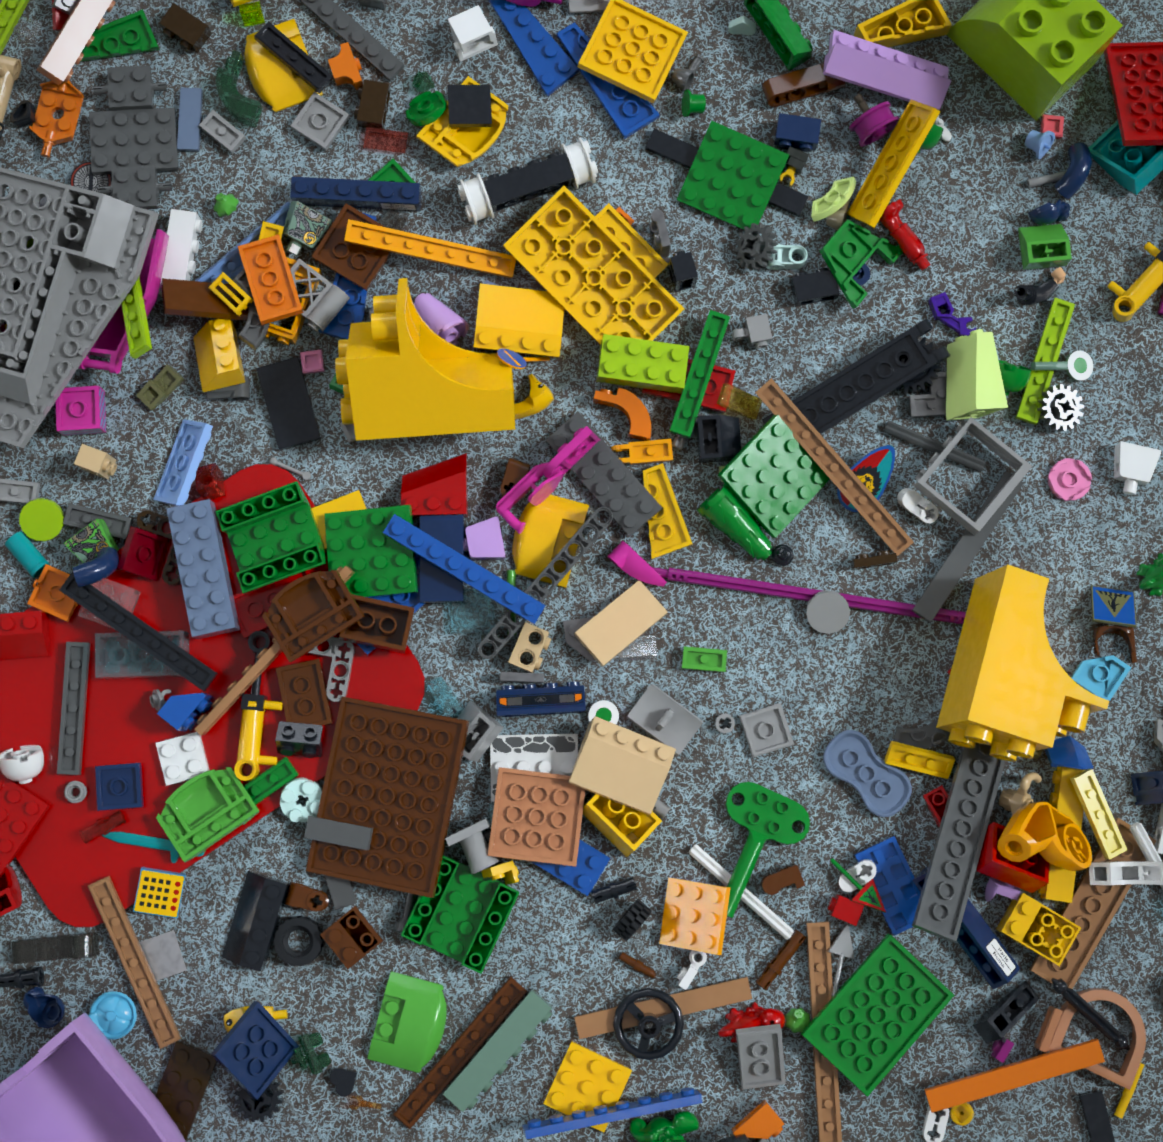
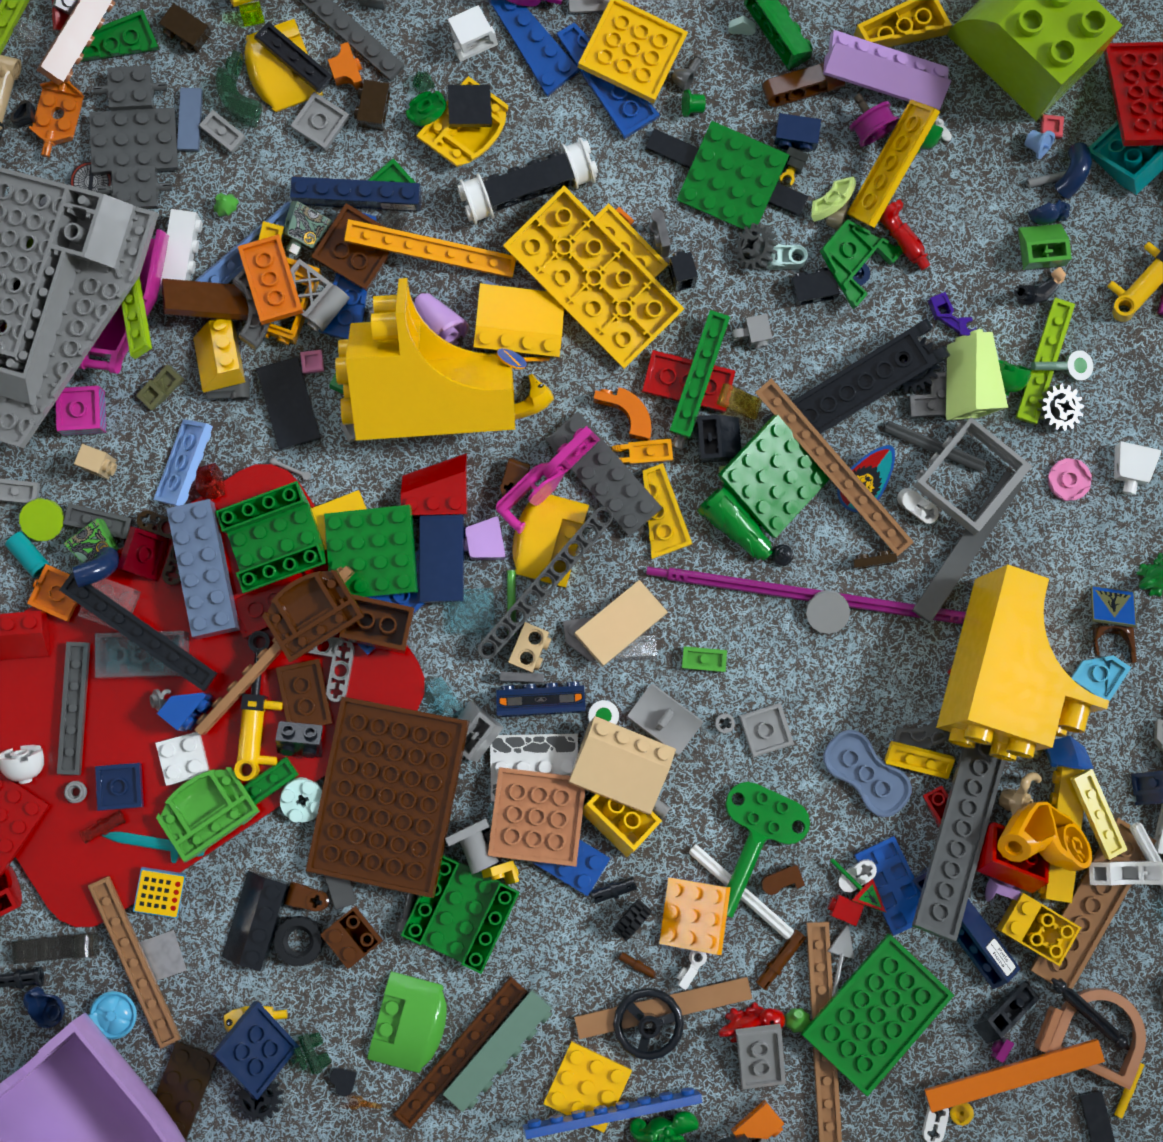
yellow tile [208,272,254,316] -> none
dark grey tile [304,816,373,850] -> none
clear red tile [363,127,408,154] -> none
blue plate [383,514,546,625] -> none
lime brick [596,334,689,394] -> none
dark pink piece [607,541,667,586] -> none

